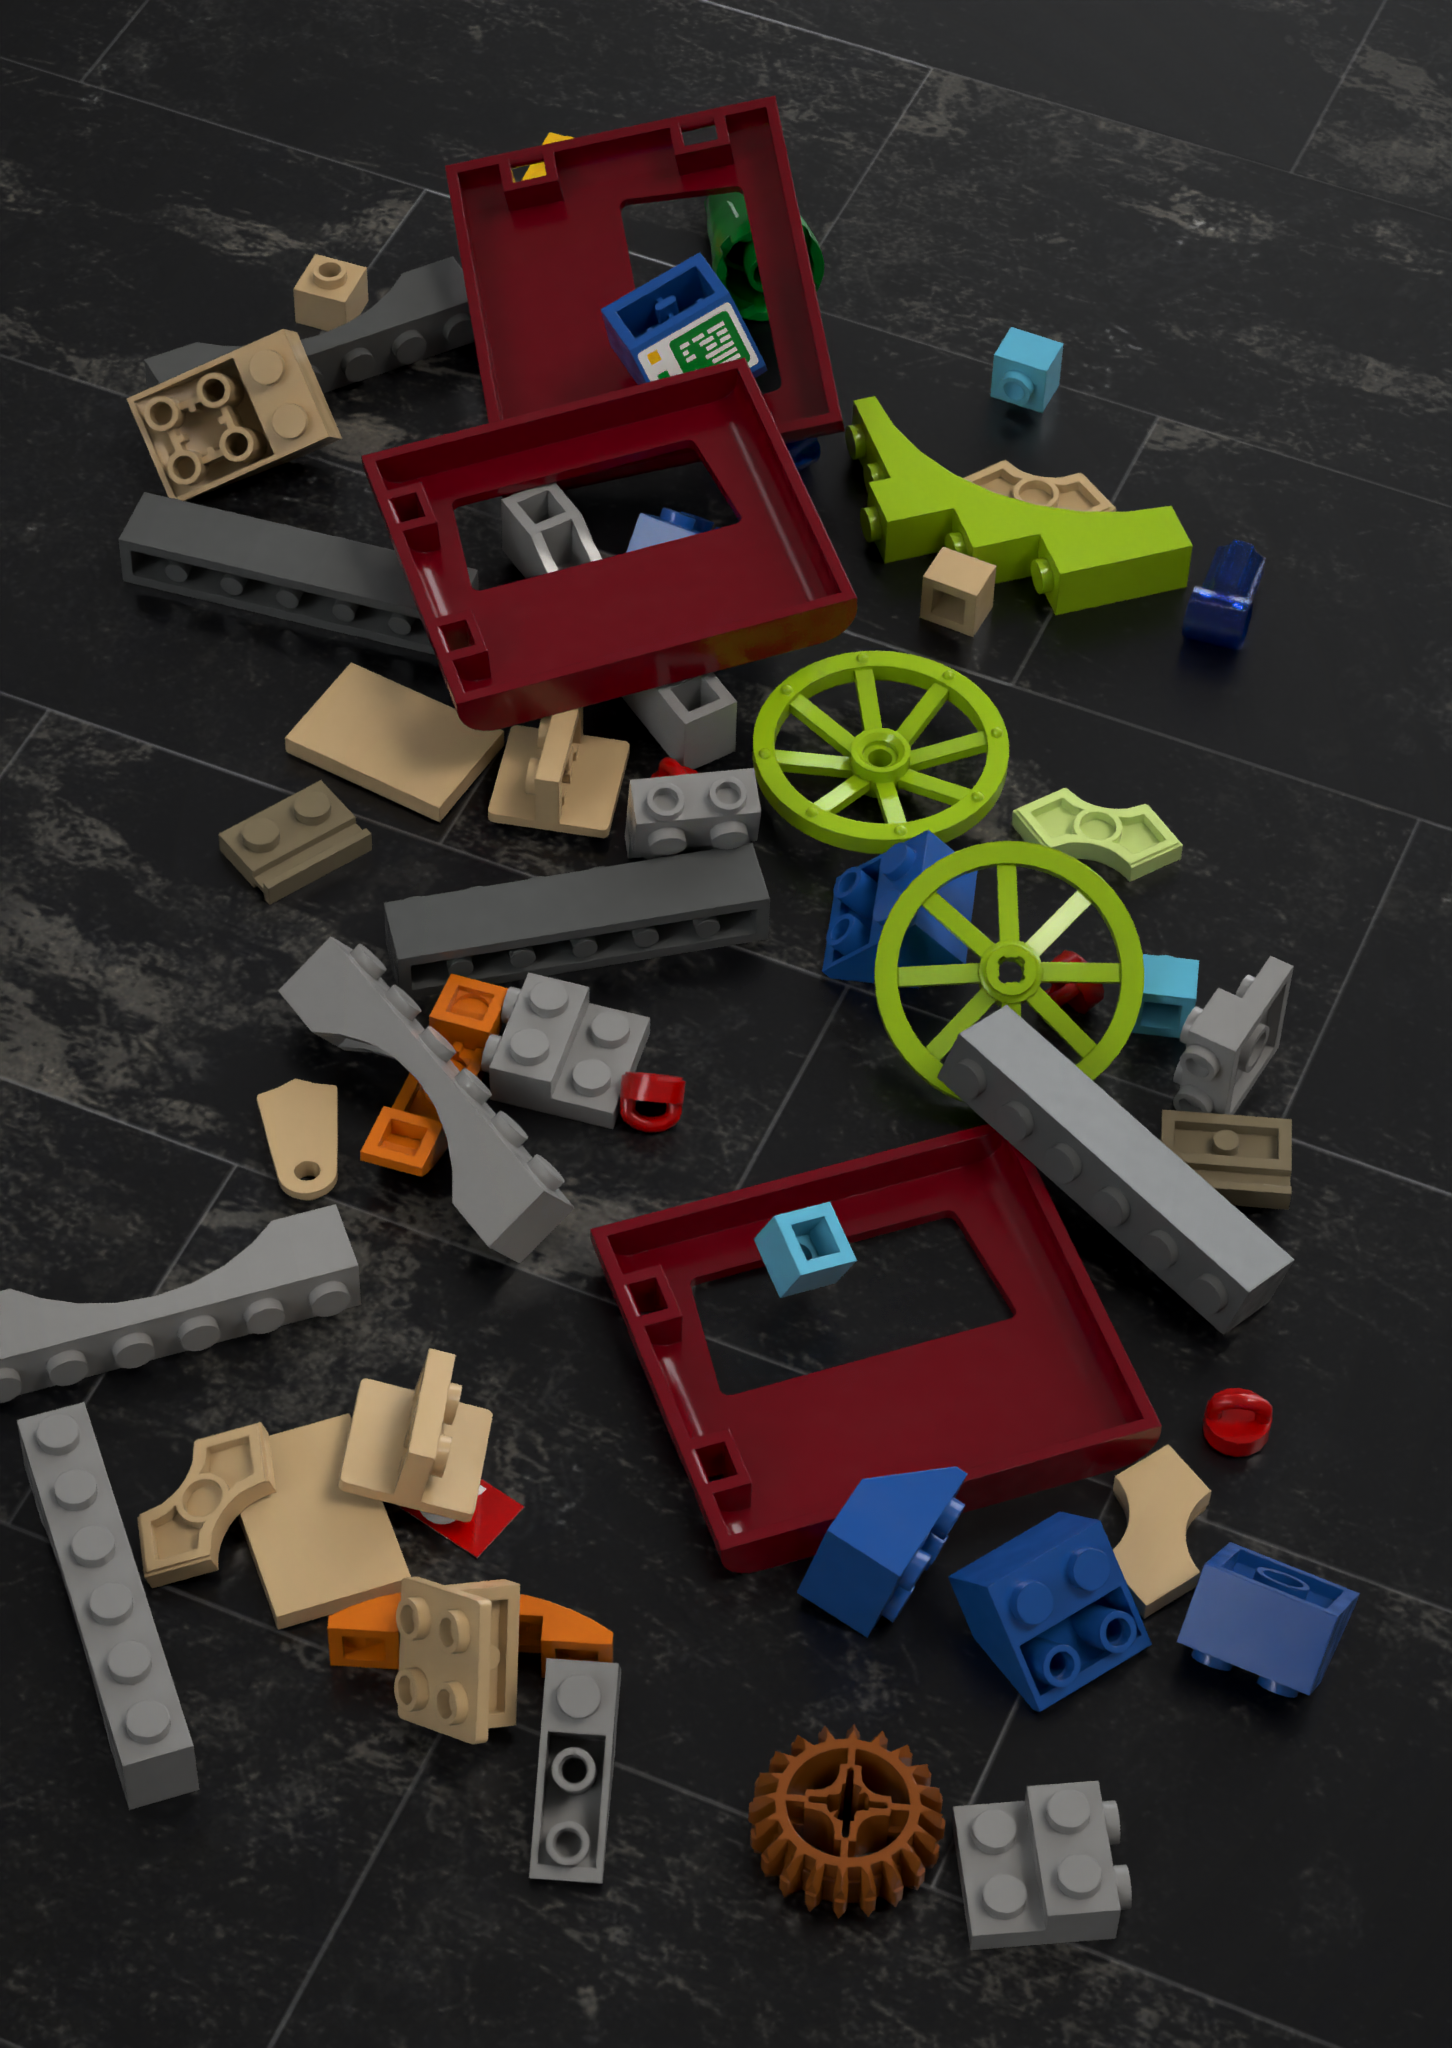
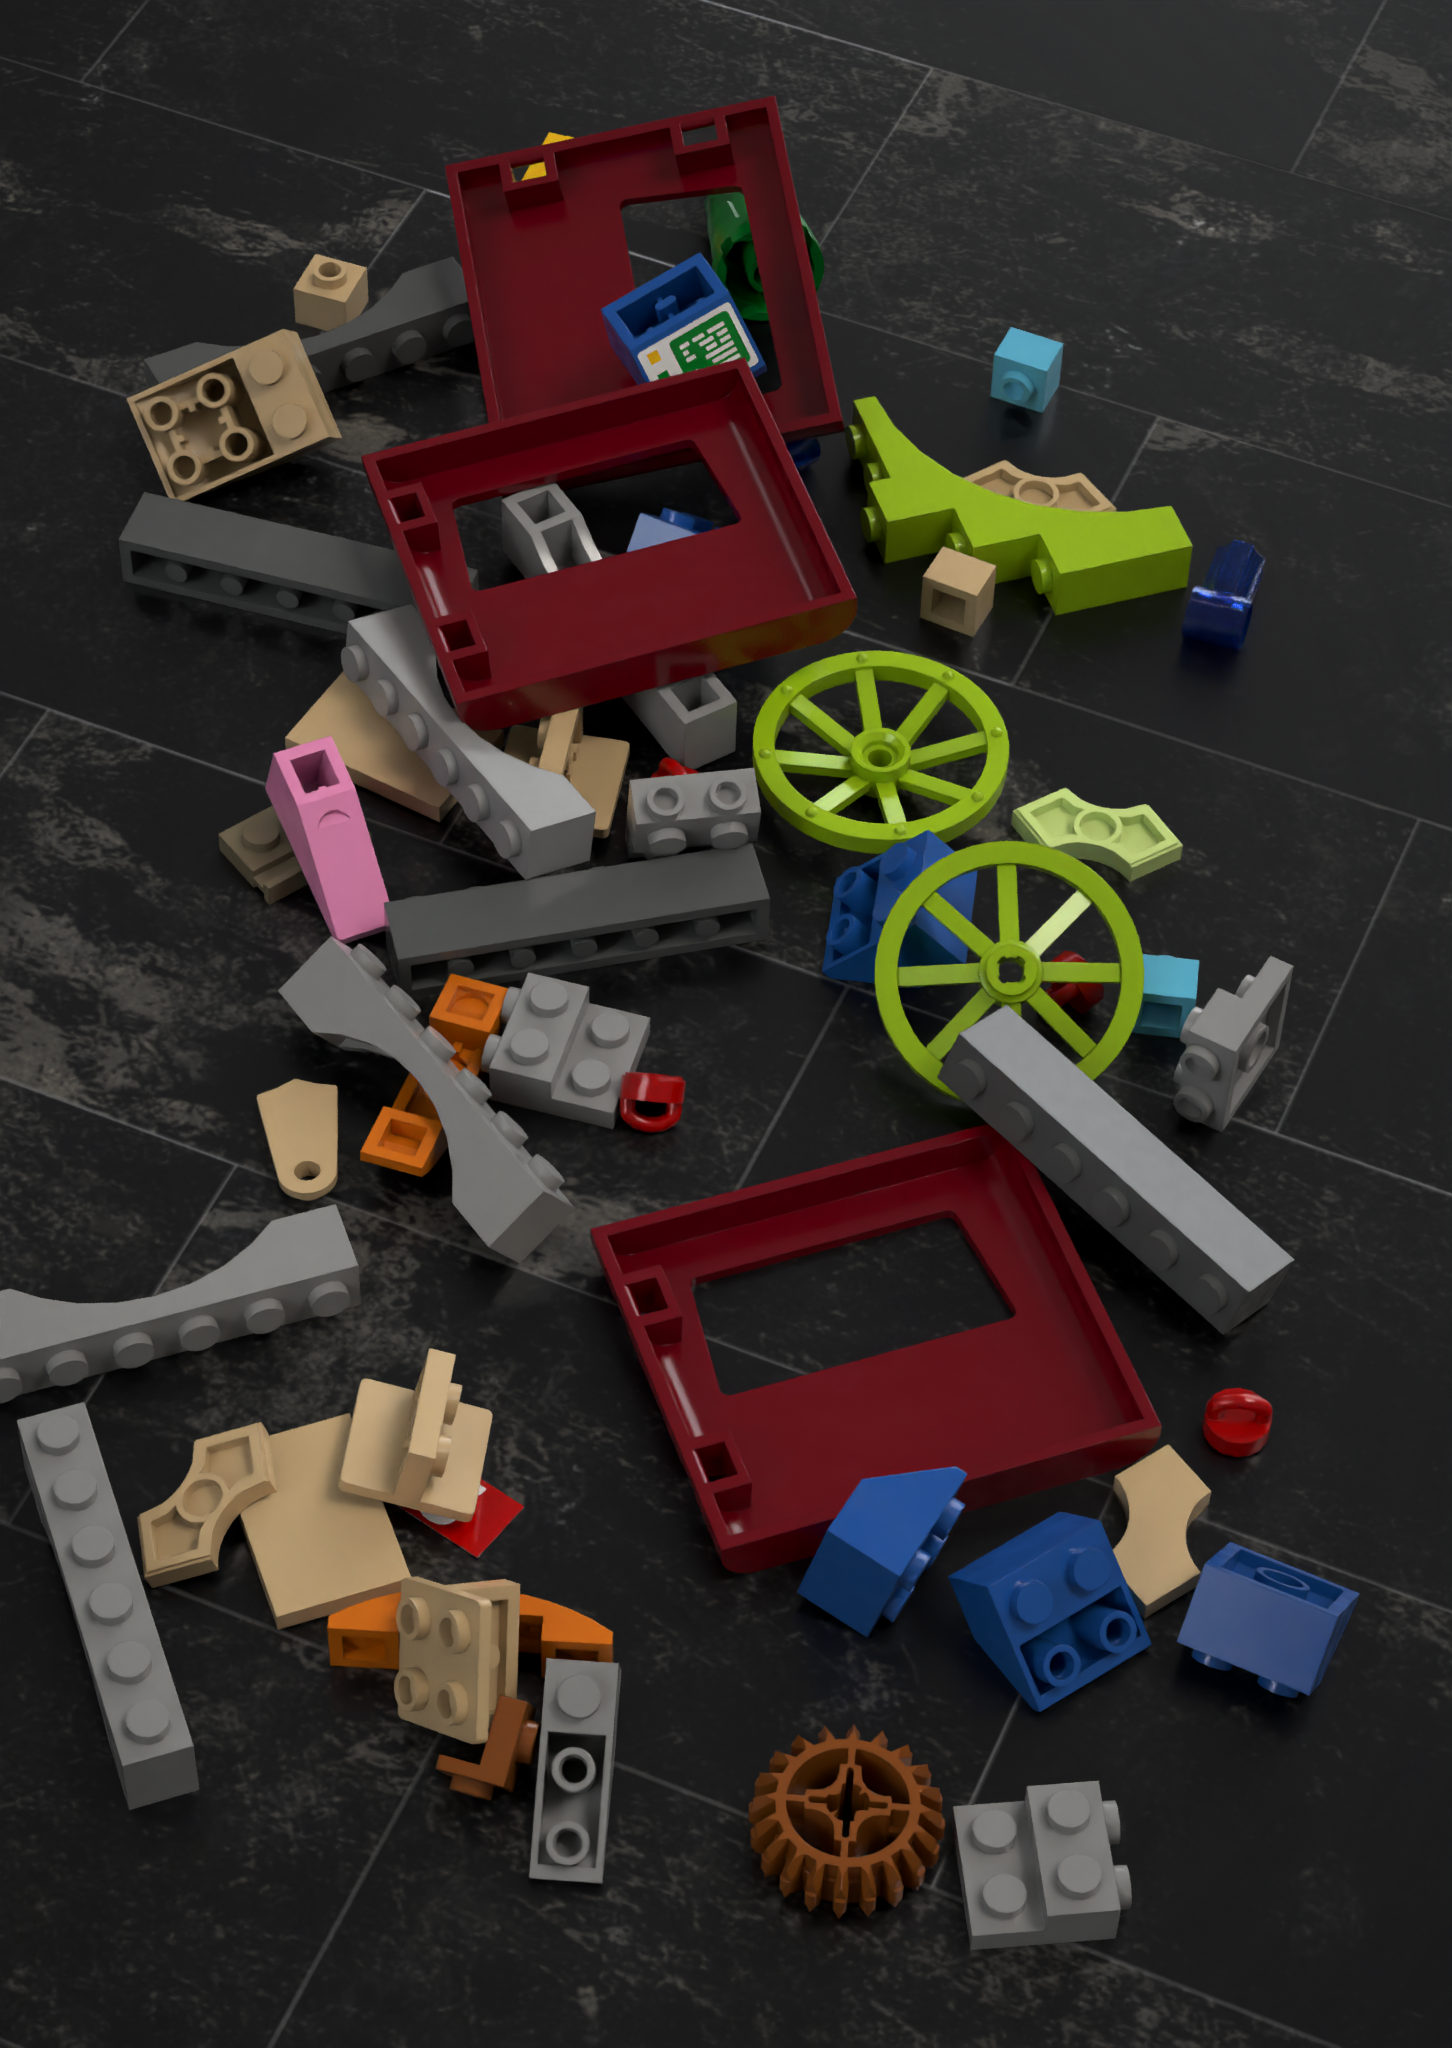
medium azure plate [754,1202,857,1298] -> none
dark tan plate [1159,1110,1292,1210] -> none
none -> bright pink slope [265,736,389,944]
none -> light grey arch [341,604,596,880]
none -> dark orange bracket [435,1695,541,1801]

